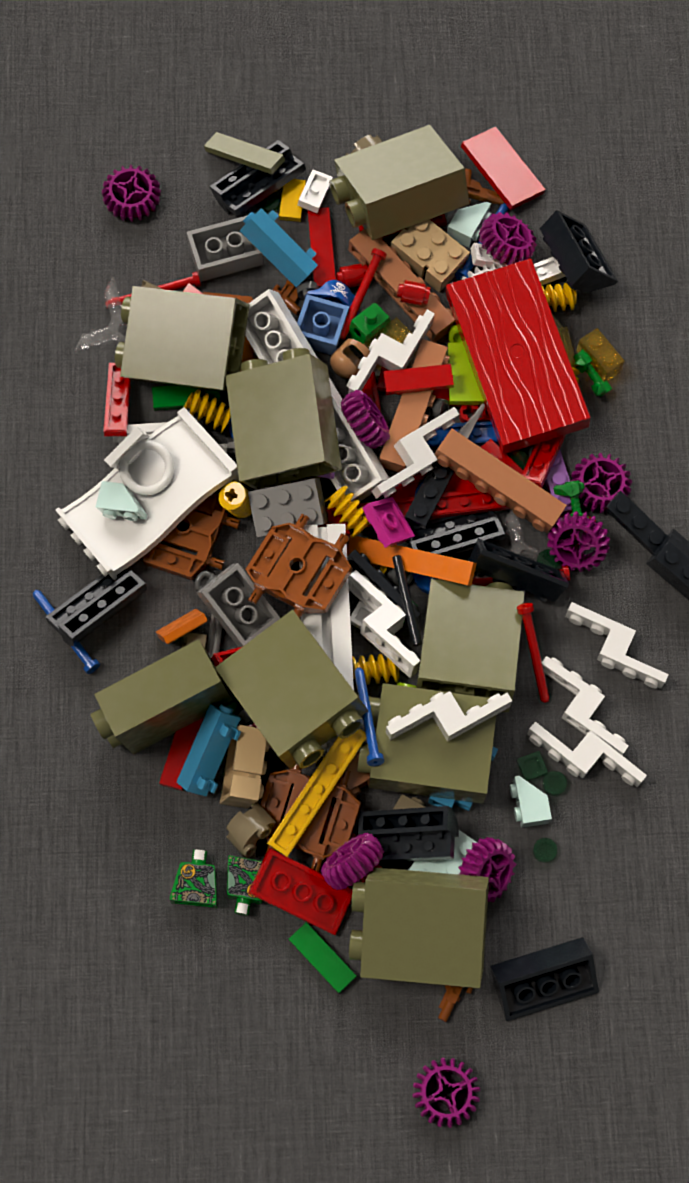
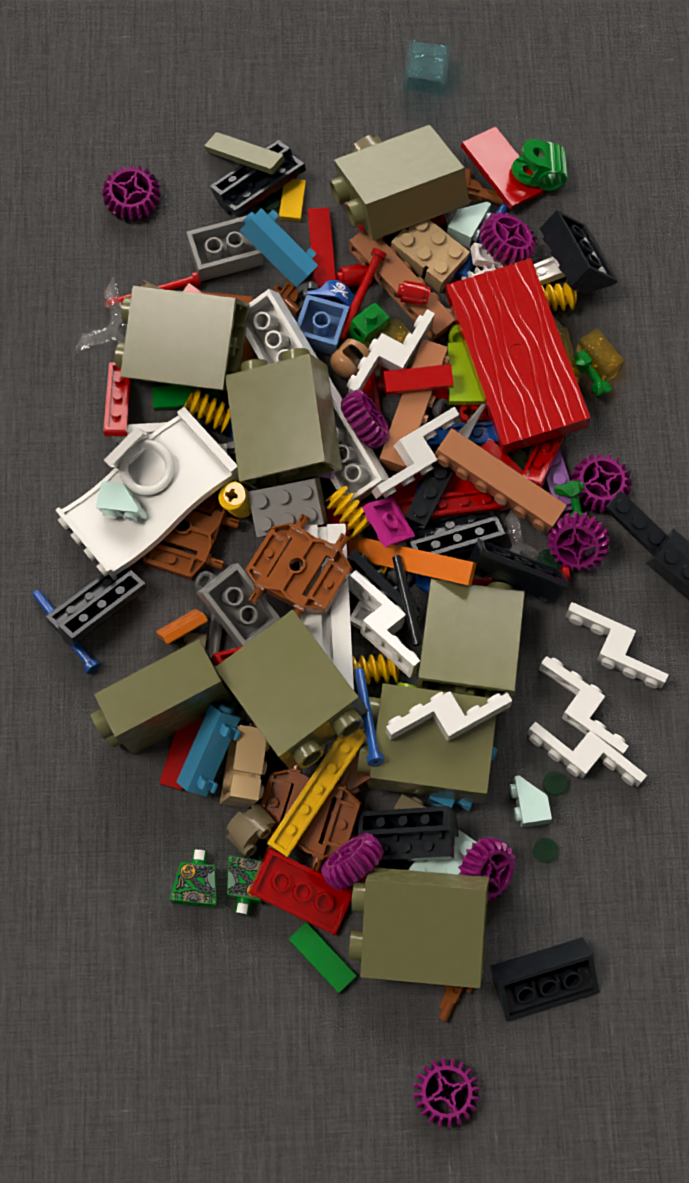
white plate [297,170,333,213] -> none
clear green plate [516,751,548,781] -> none
red bar [517,603,549,703] -> none
none -> clear light blue brick [403,40,451,96]
none -> green piece [511,139,568,191]

